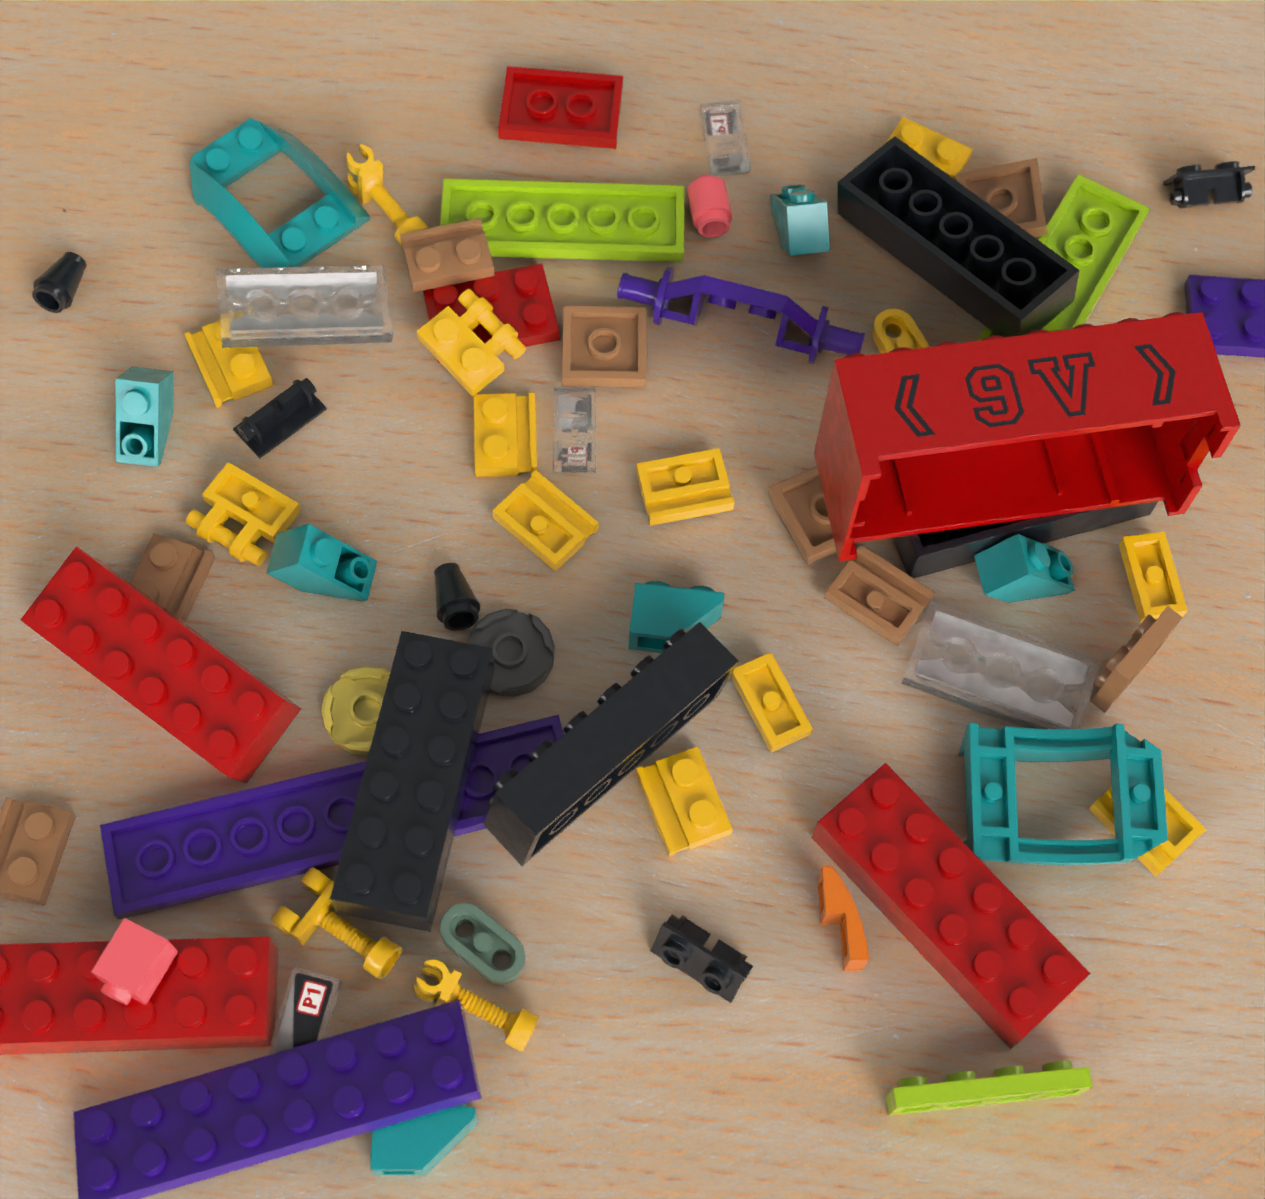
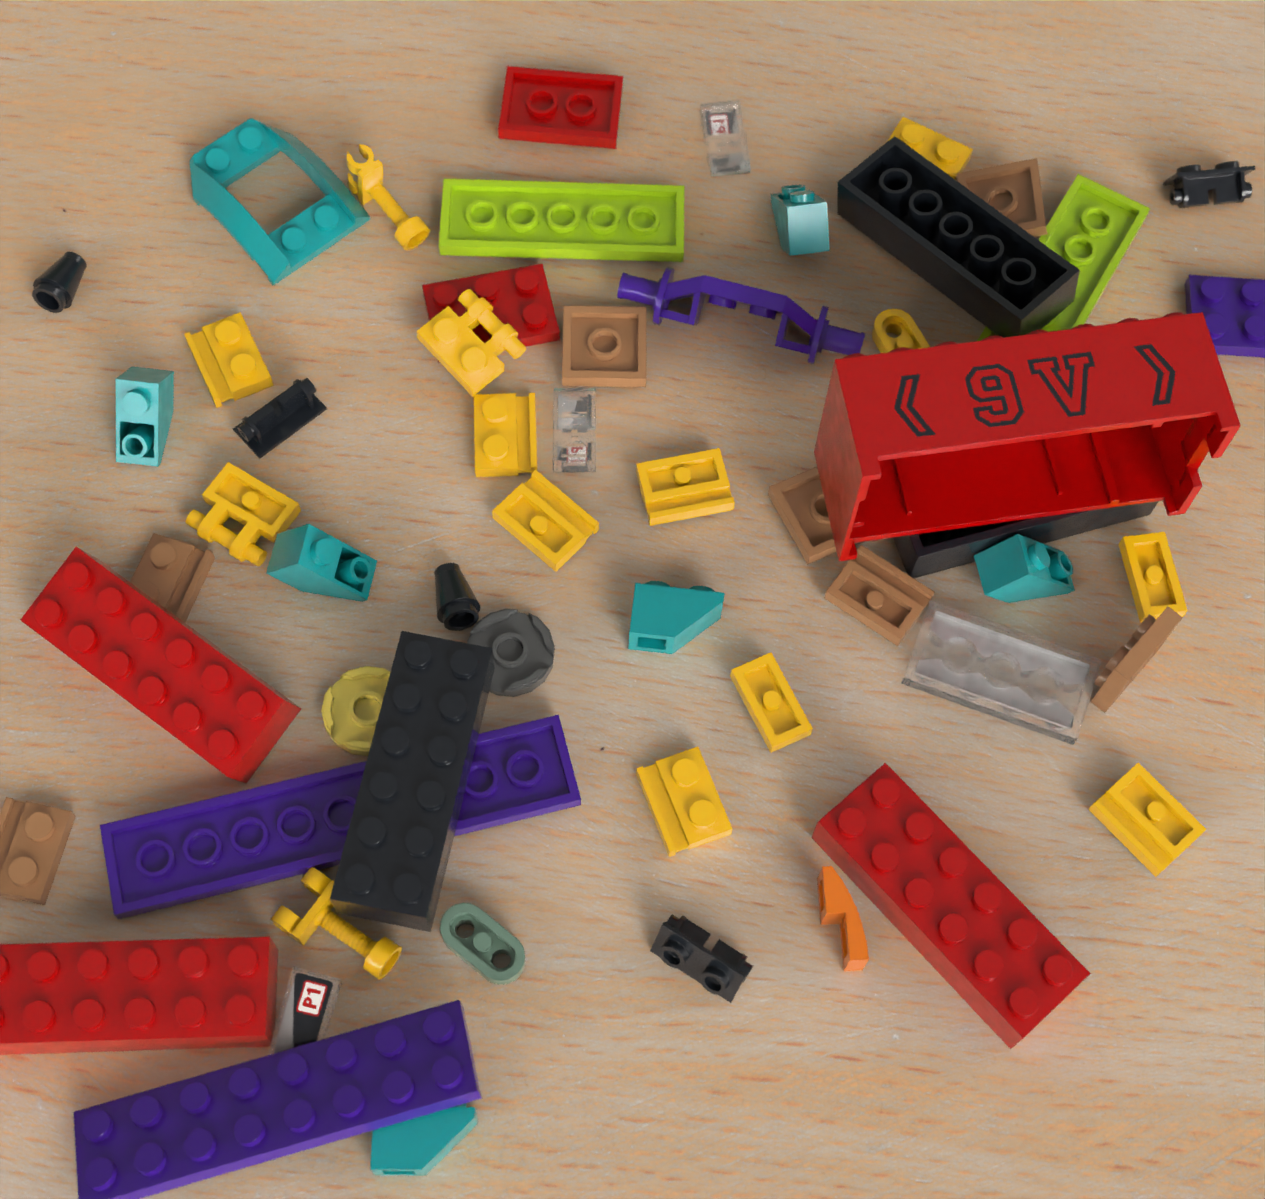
coral brick [91,918,178,1005] -> none
clear piece [216,265,393,348] -> none
medium nougat plate [400,218,494,292] -> none
yellow bar [413,959,540,1052] -> none
black brick [484,622,739,866] -> none
coral brick [687,175,732,238] -> none
lime plate [886,1060,1093,1116] -> none
teal wedge [958,723,1168,865] -> none

